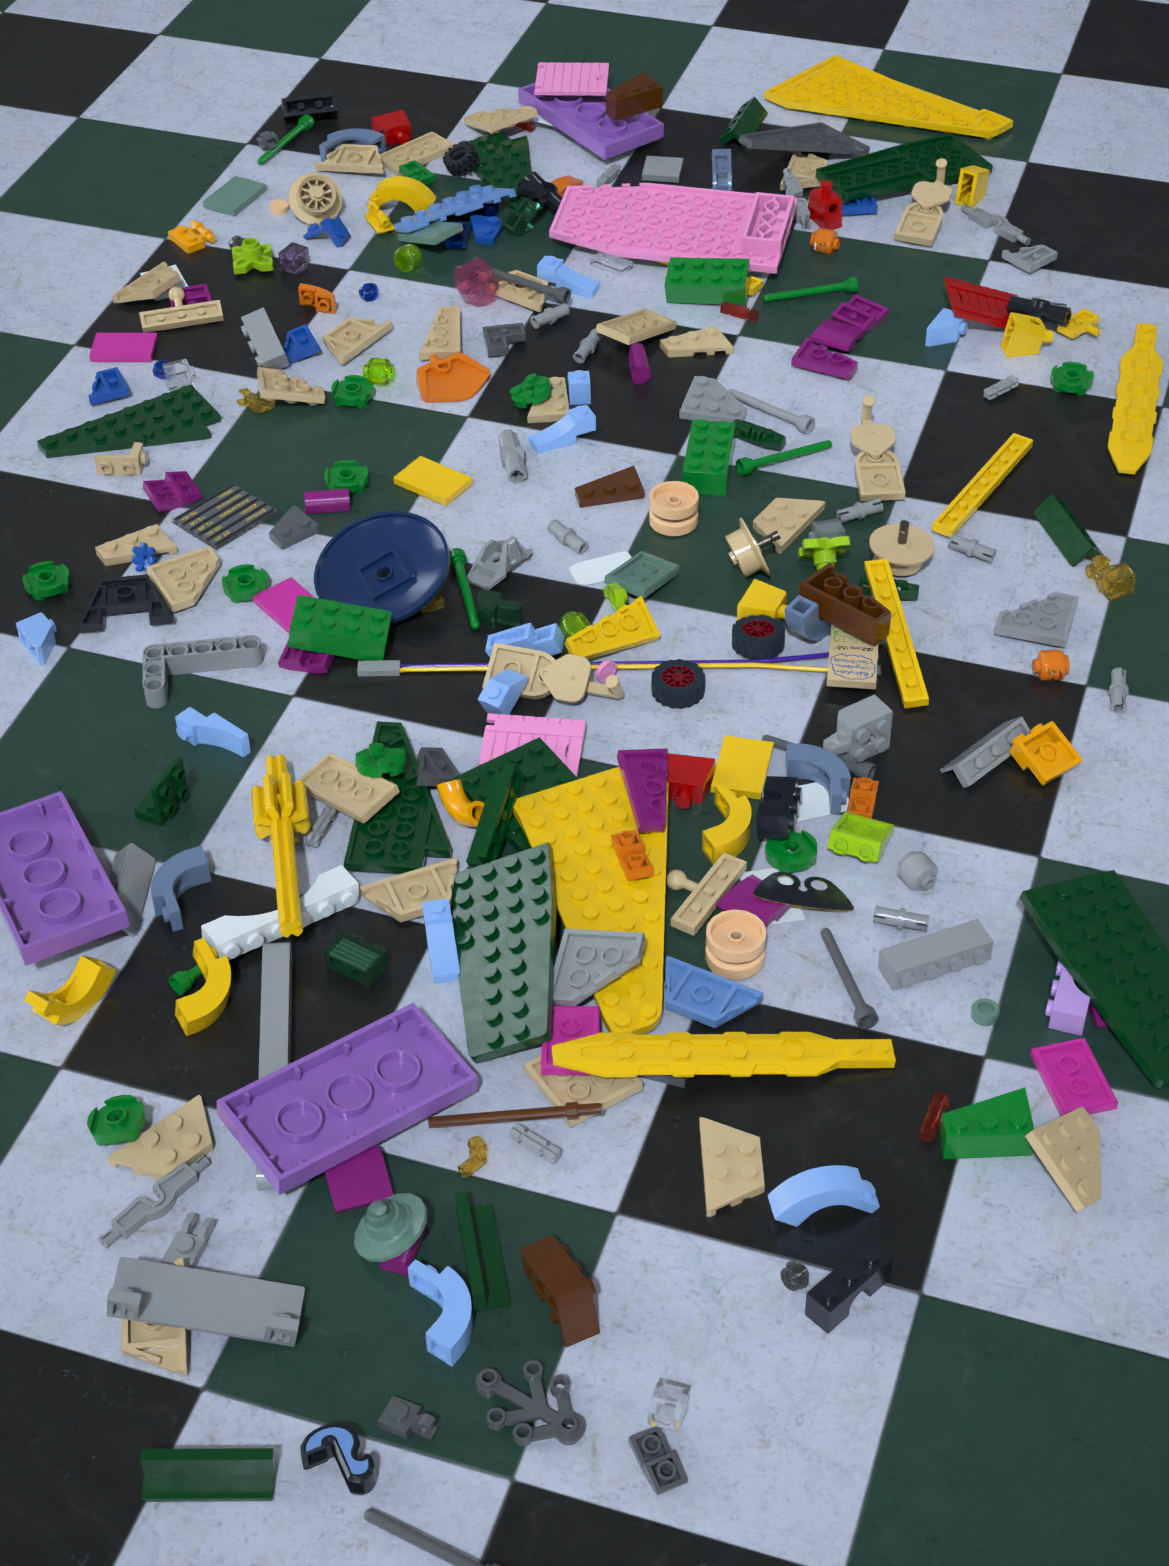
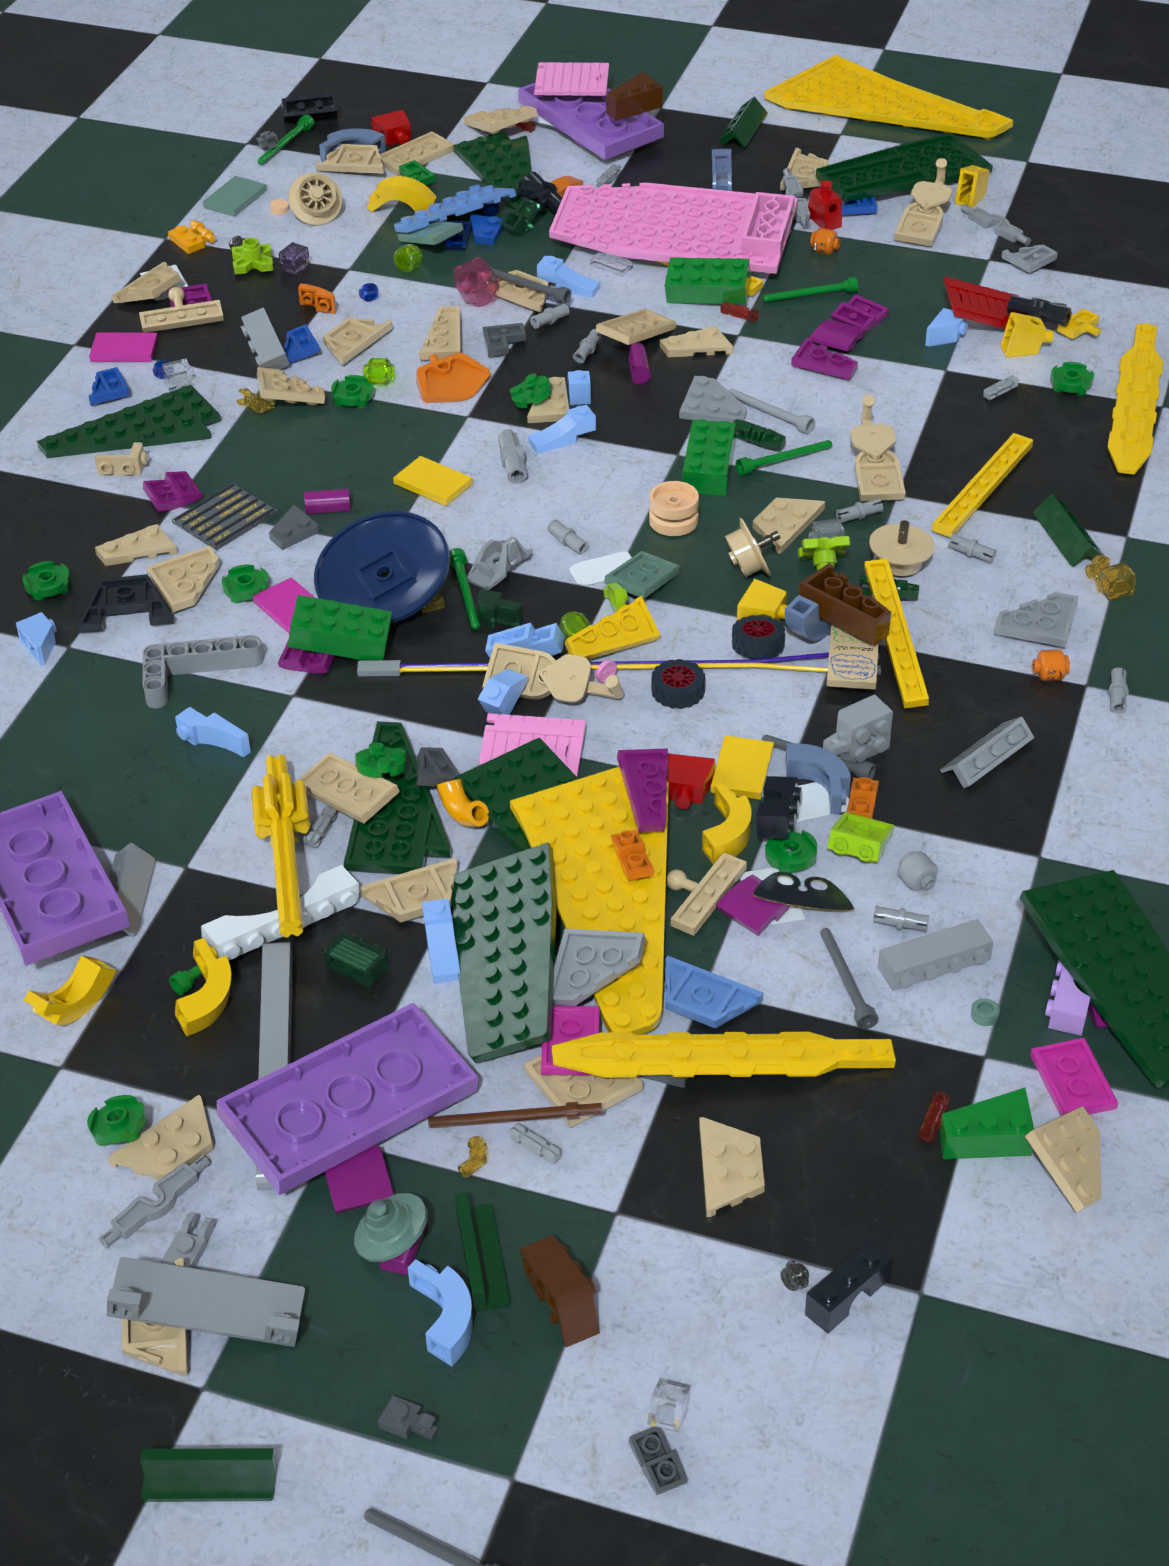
blue plant [132,542,158,572] -> none
dark green bracket [135,756,189,826] -> none
sand blue arch [151,845,211,932] -> none
black animal [300,1423,376,1495] -> none
blue bracket [303,216,351,247] -> none
green plate [324,460,369,494] -> none
yellow hinge [364,202,395,234] -> none
black tyre [443,141,479,177] -> none
dark green panel [466,763,524,866] -> none
dark grey plant [476,1360,585,1447] -> none
reddish brown wing [575,466,645,508] -> none
light grey tile [642,156,684,183] -> none
light nougat wheel [705,909,767,980] -> none
dark grey wing [739,122,870,155] -> none
light blue arch [767,1165,880,1227] -> none
light orange plate [1009,721,1083,785] -> none

